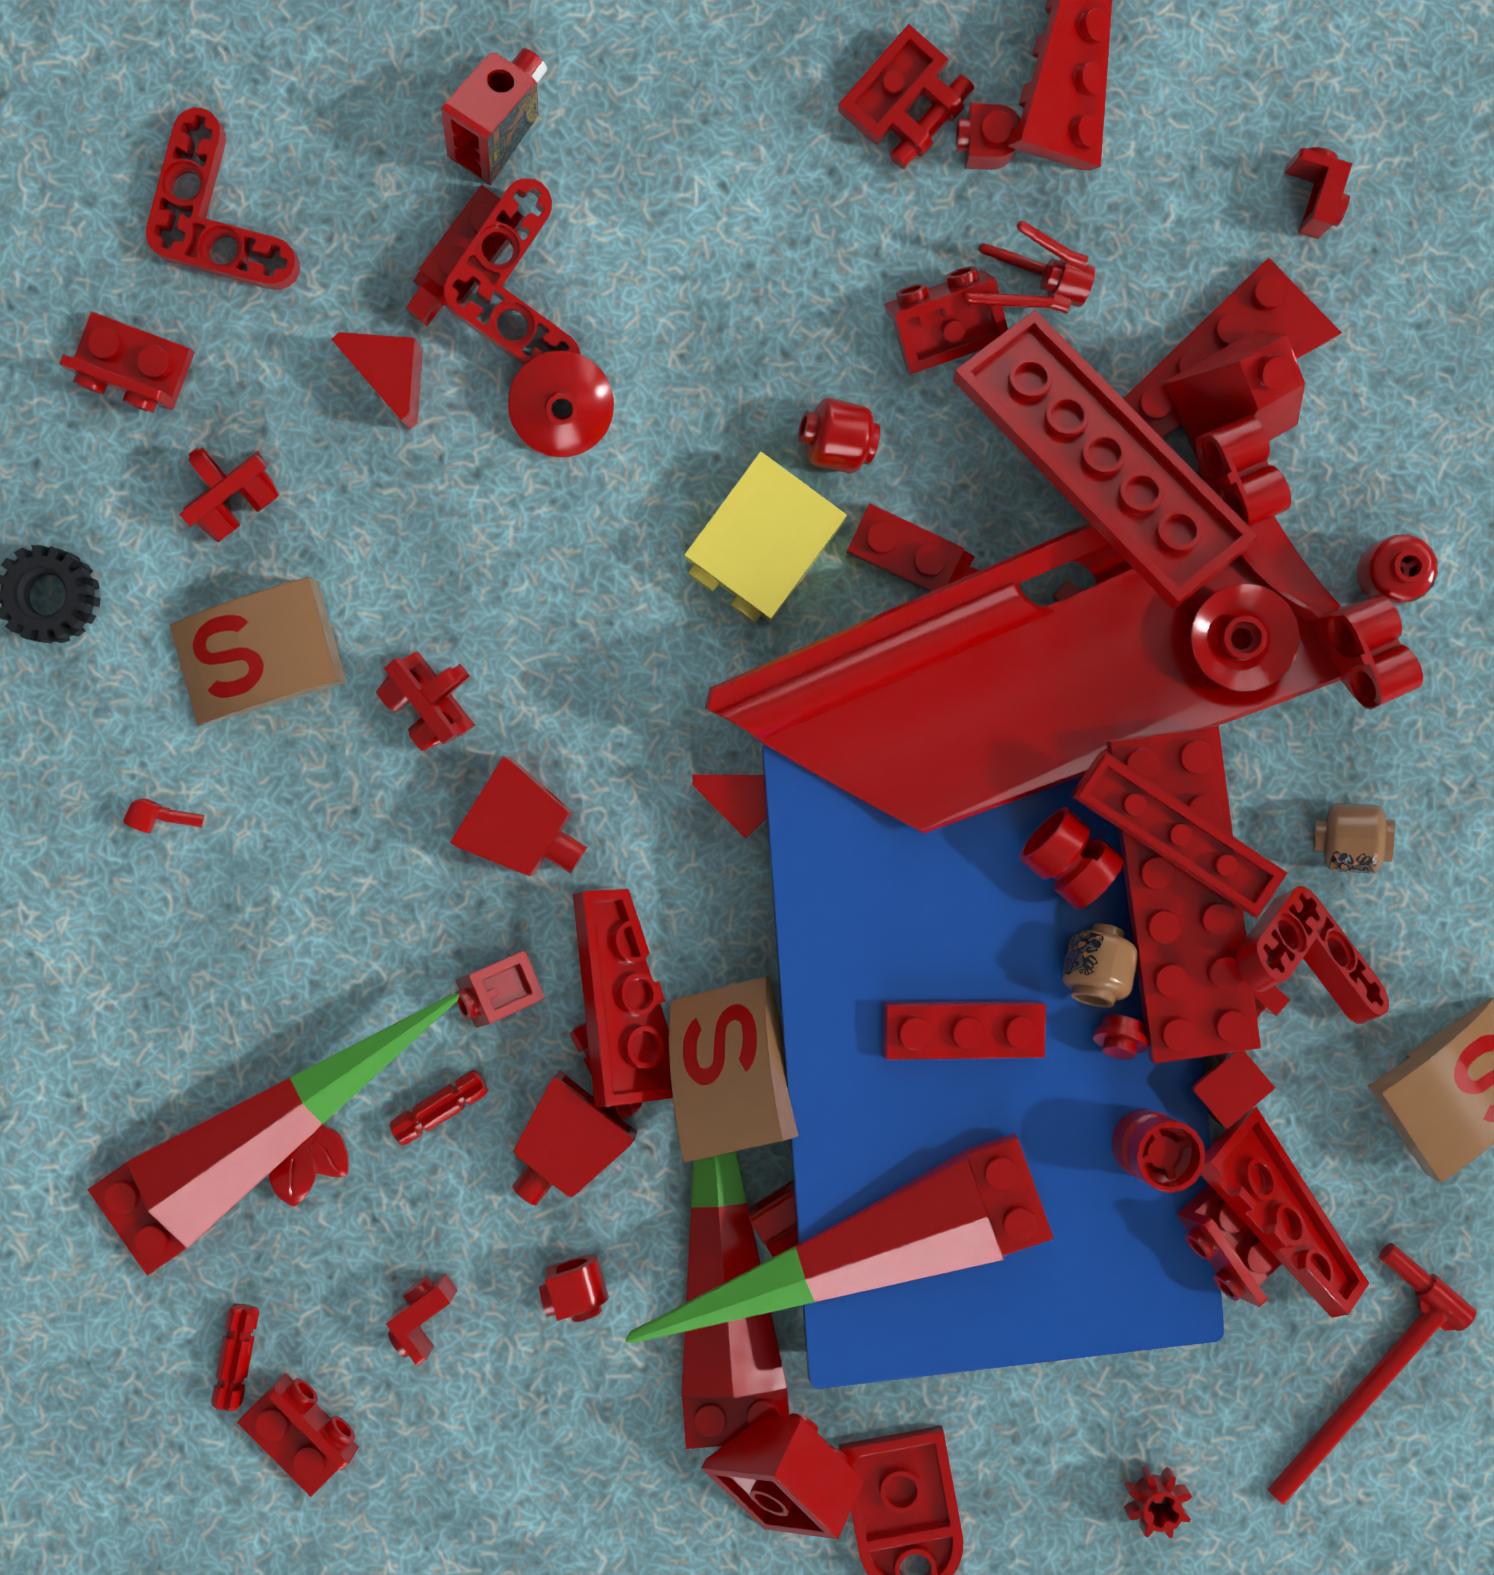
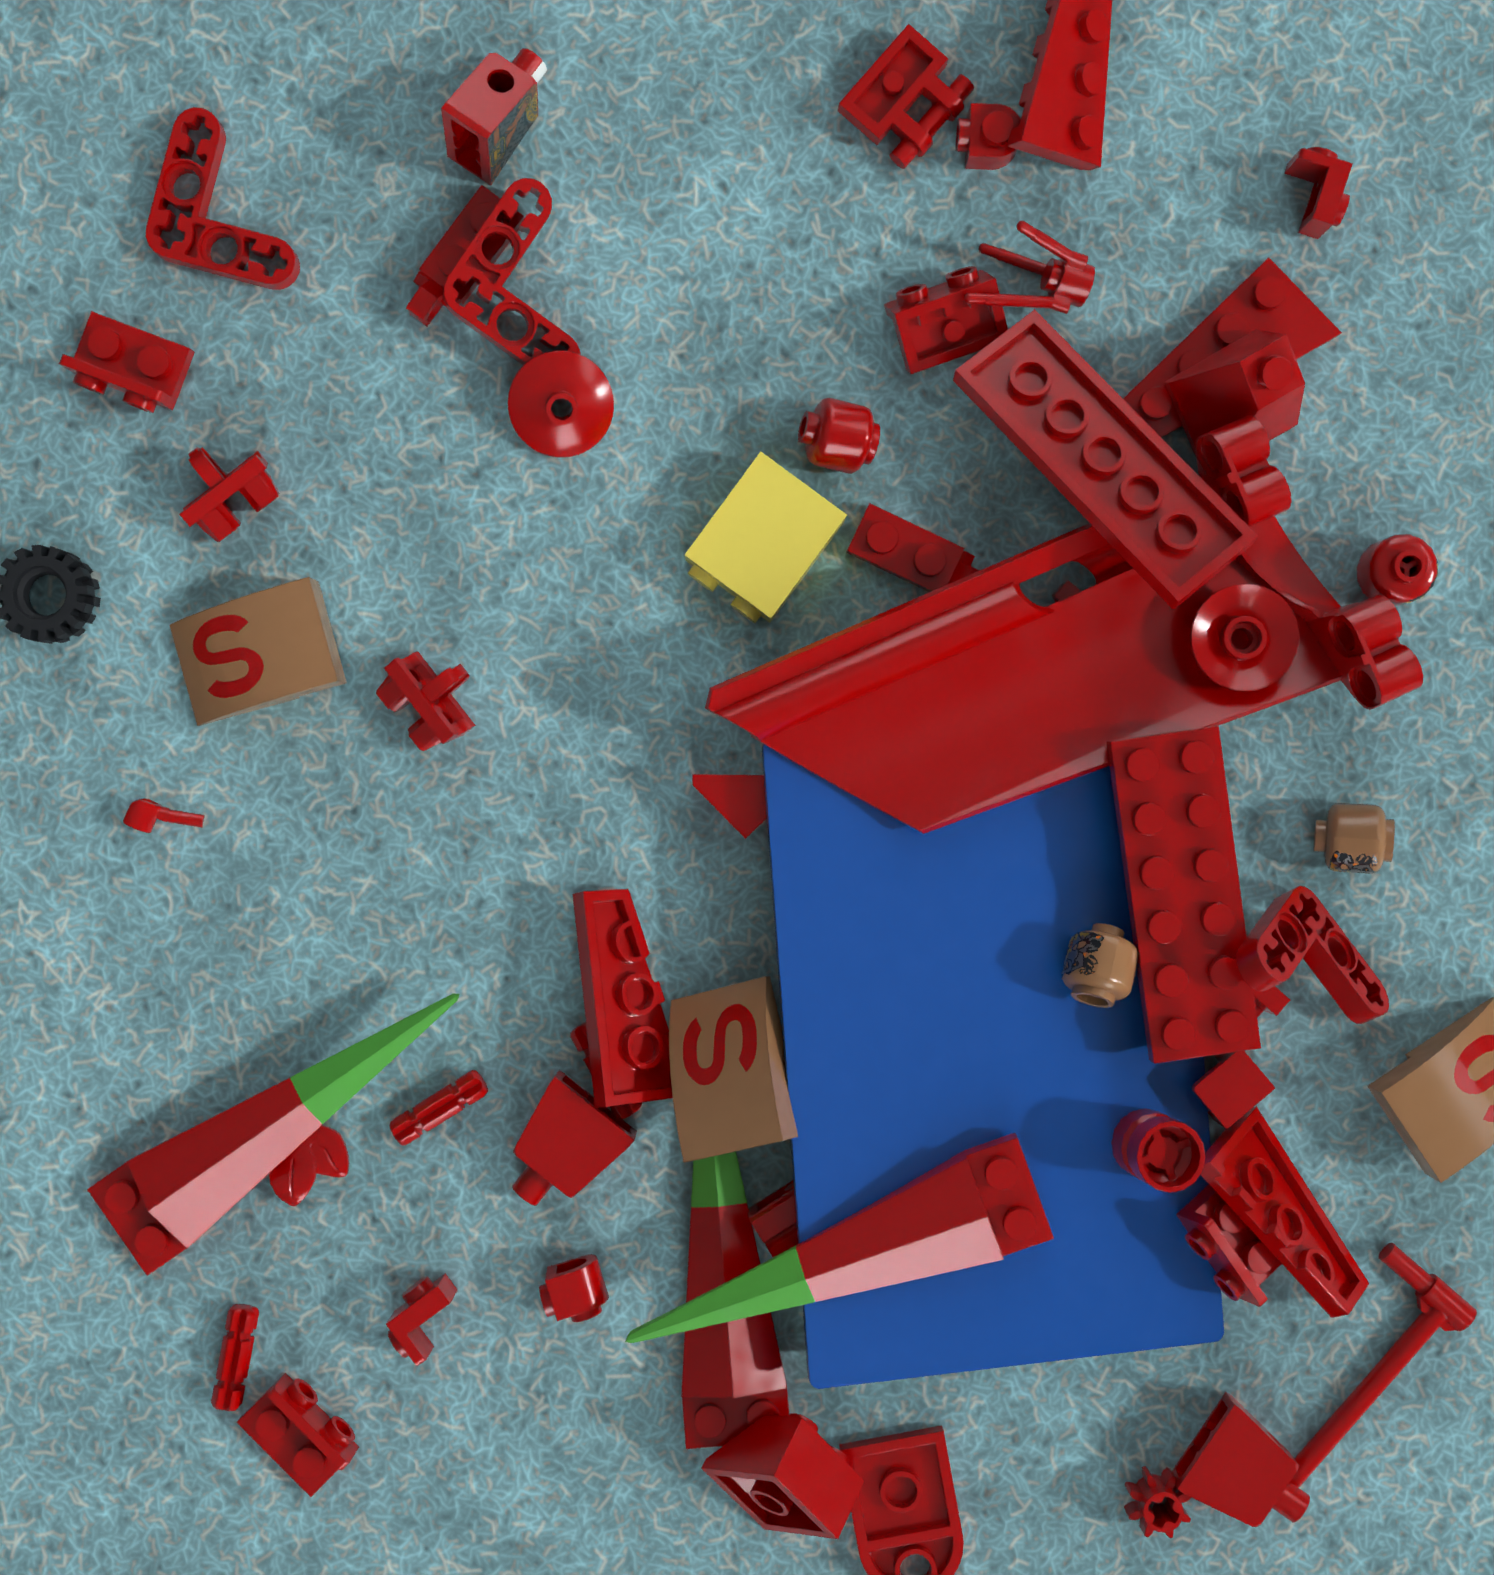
red slope [331,332,423,430] -> none
red torso [450,756,588,876] -> none
red bracket [455,950,546,1028] -> none
red plate [882,1001,1046,1060] -> none
red wheel [1019,807,1124,910] -> none
red tile [1071,750,1288,919] -> none
red plate [1093,1015,1149,1060] -> none
none -> red torso [1172,1392,1310,1527]

